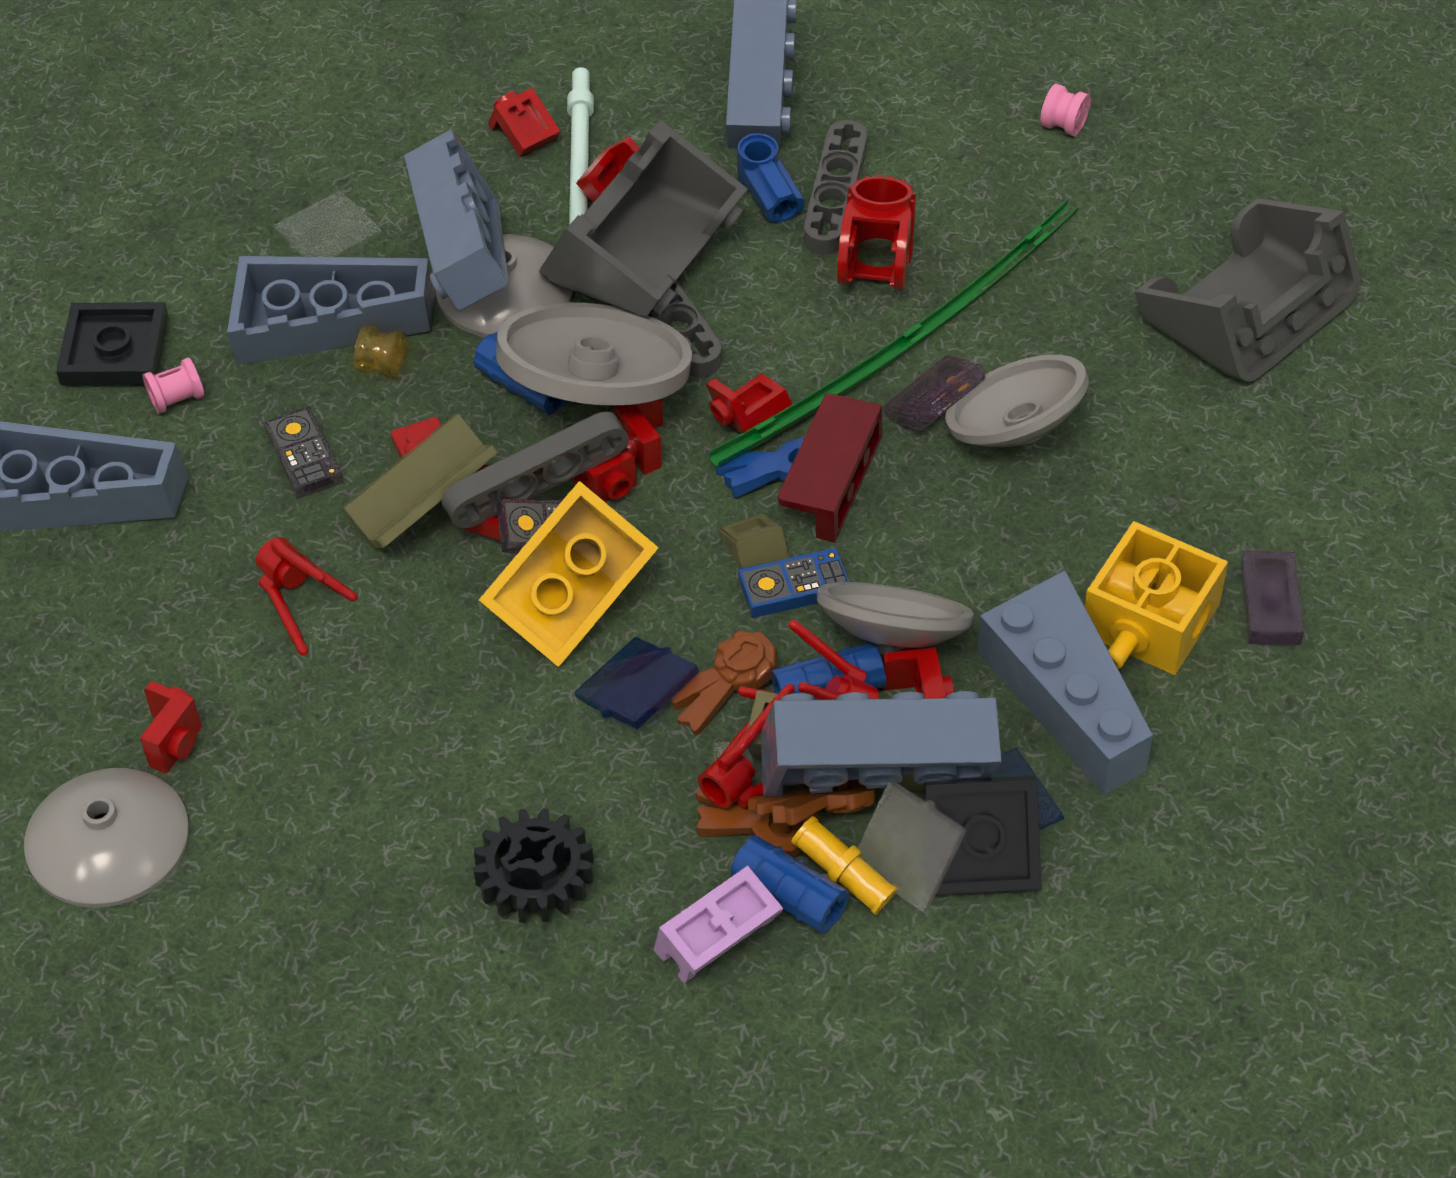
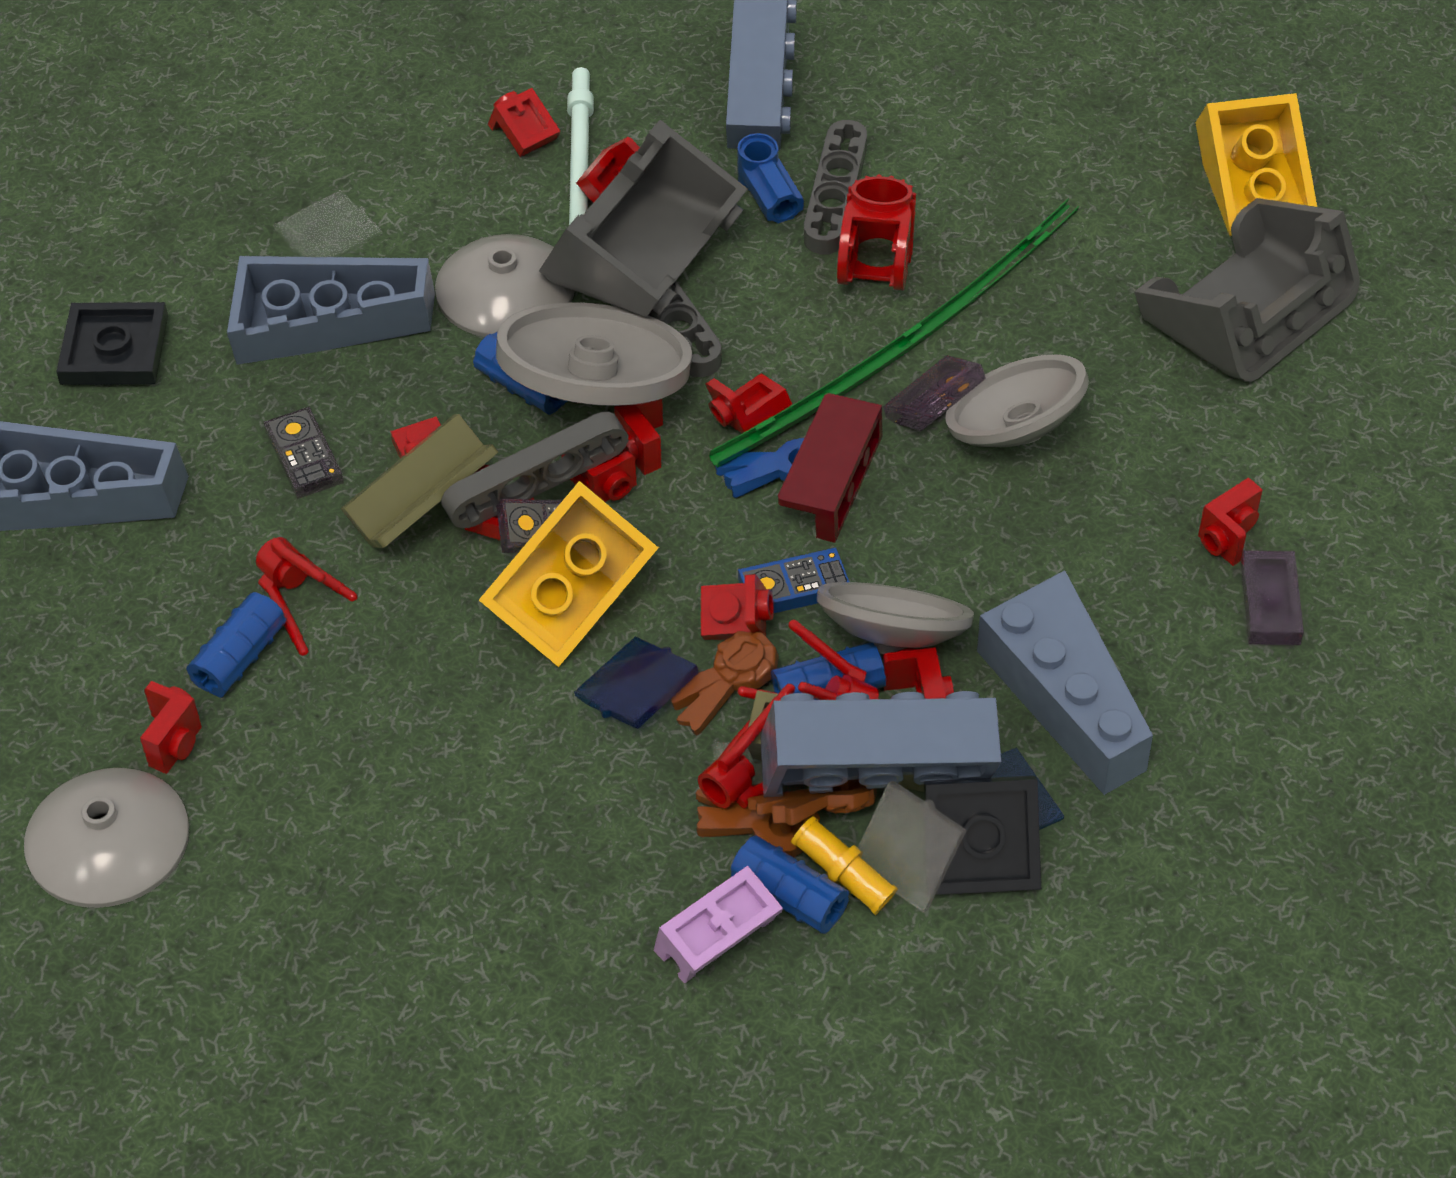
bright pink bush [142,357,205,414] -> none
clear yellow wheel [354,325,407,378] -> none
sand blue wedge [404,129,509,311] -> none
black gear [473,808,594,923] -> none
olive slope [718,513,789,569] -> none
bright pink wheel [1040,83,1091,137] -> none
yellow piece [1085,521,1228,675] -> none
none -> blue axle [186,592,286,698]
none -> red bracket [701,574,774,640]
none -> yellow slope [1195,93,1317,236]
none -> red bracket [1198,477,1263,566]

